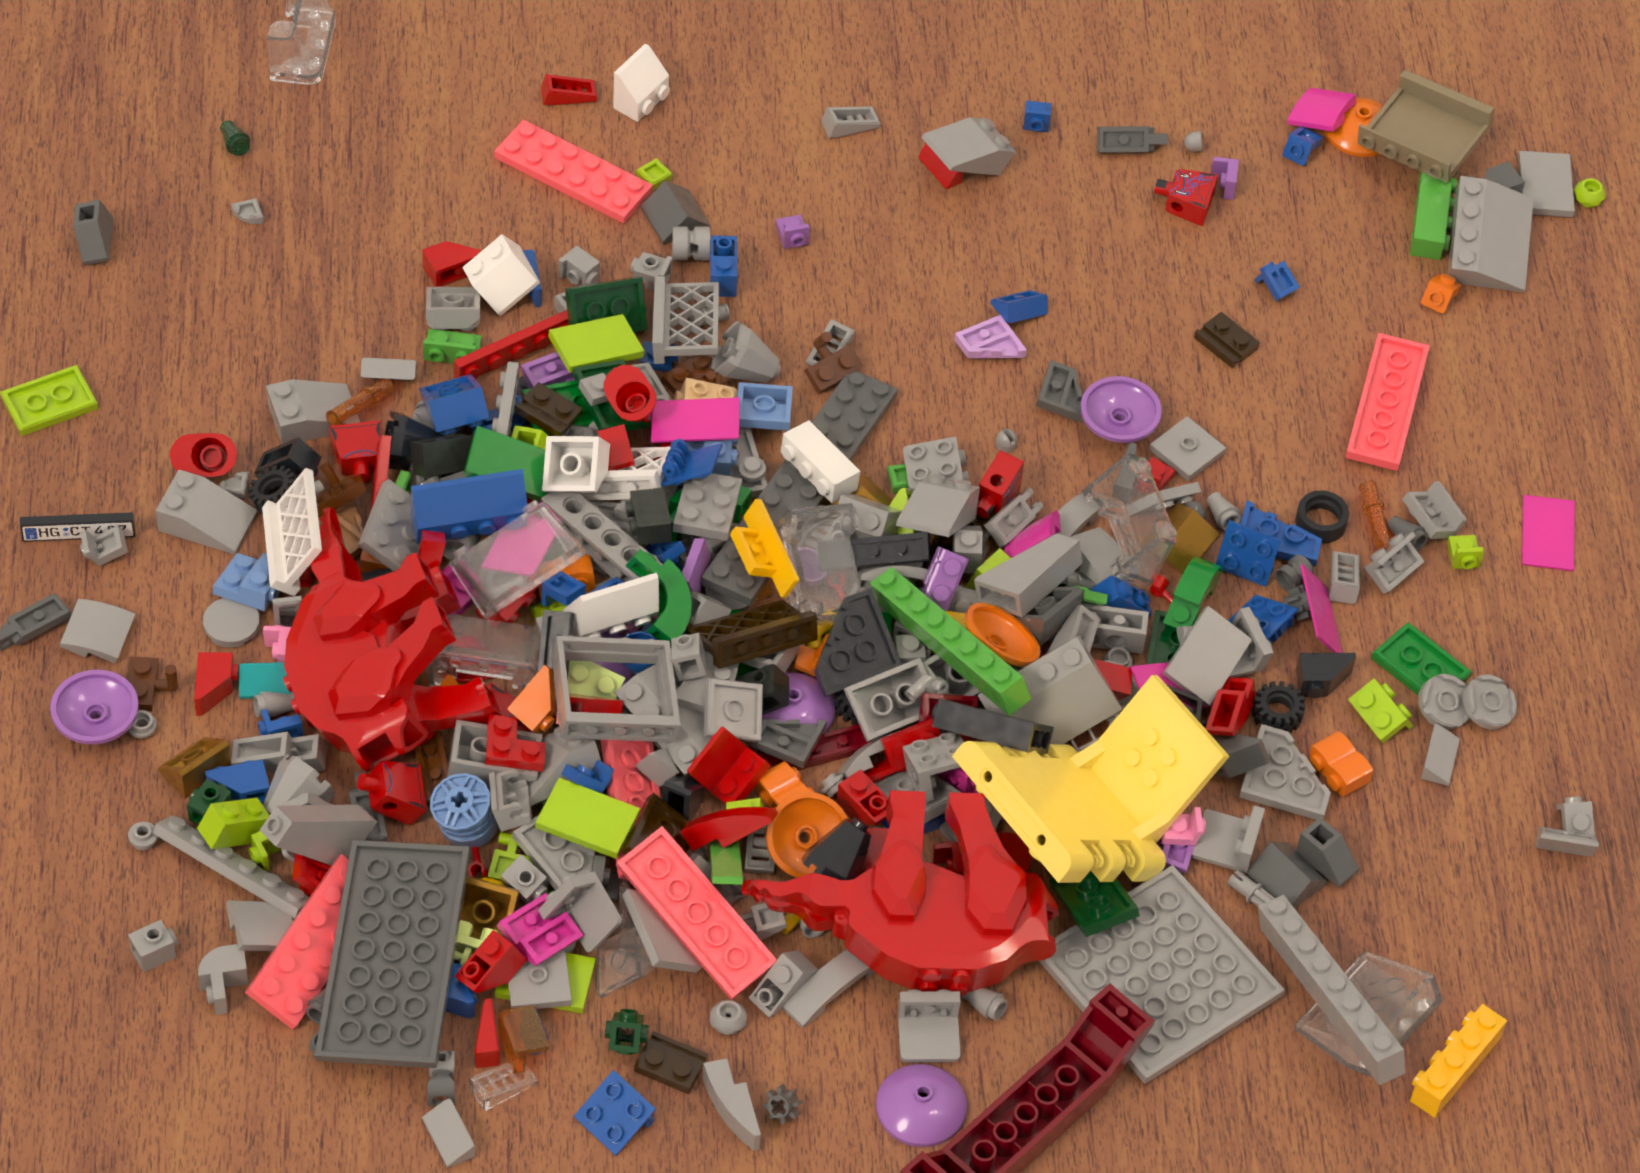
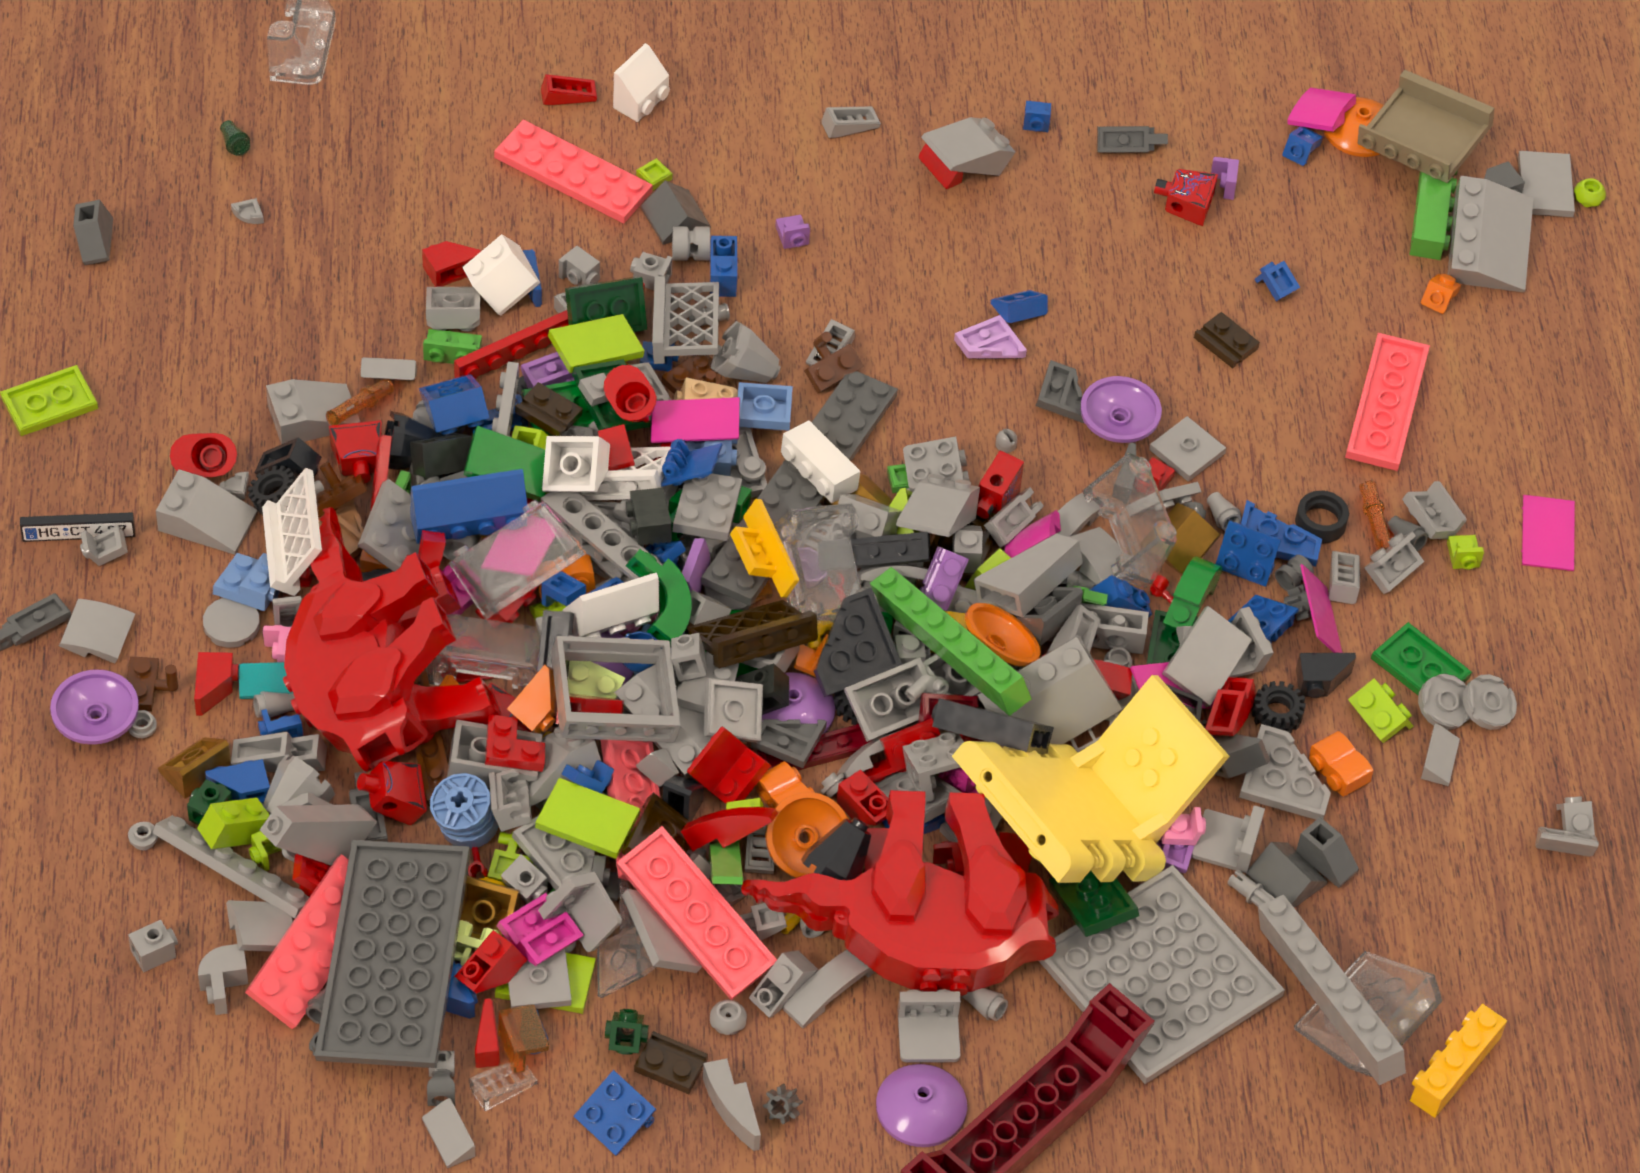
light grey hinge [1184,131,1202,152] -> none

